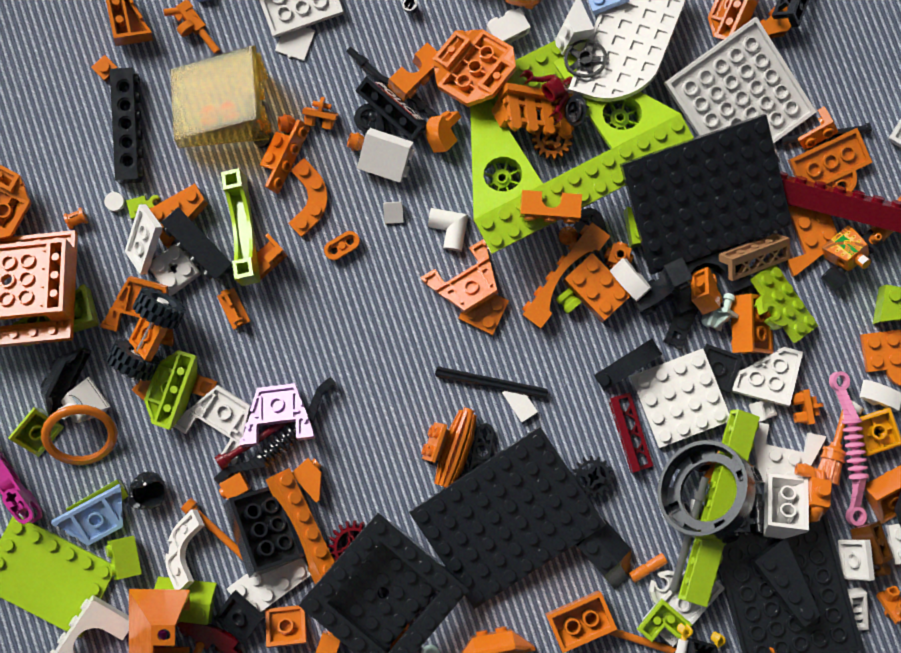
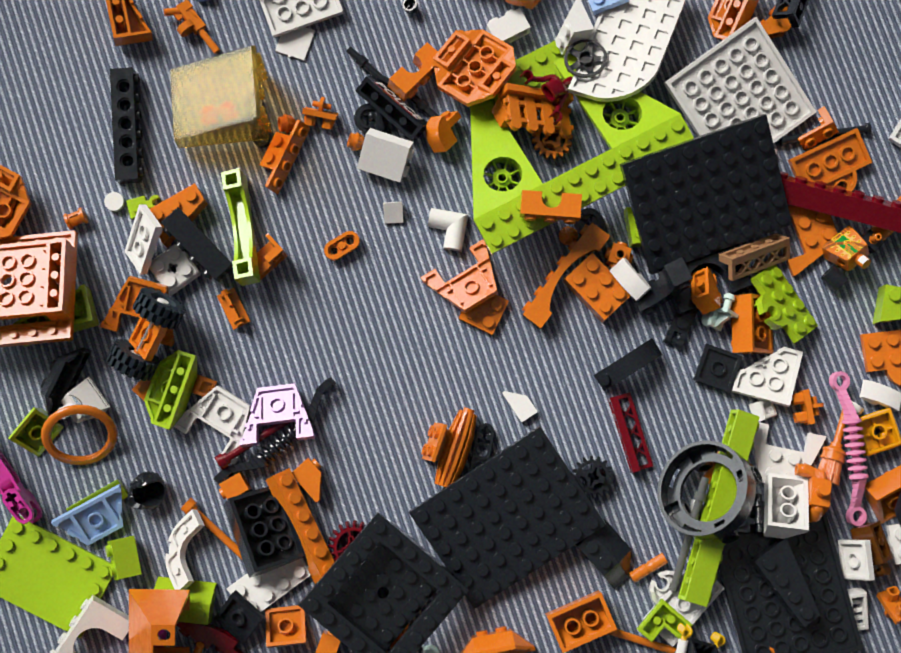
orange plate [91,55,118,82] -> none
orange plate [288,158,327,238] -> none
black axle [435,366,548,399] -> none
lime wheel [555,288,582,314] -> none
black gear [565,95,589,126] -> none
white plate [631,349,730,448] -> none

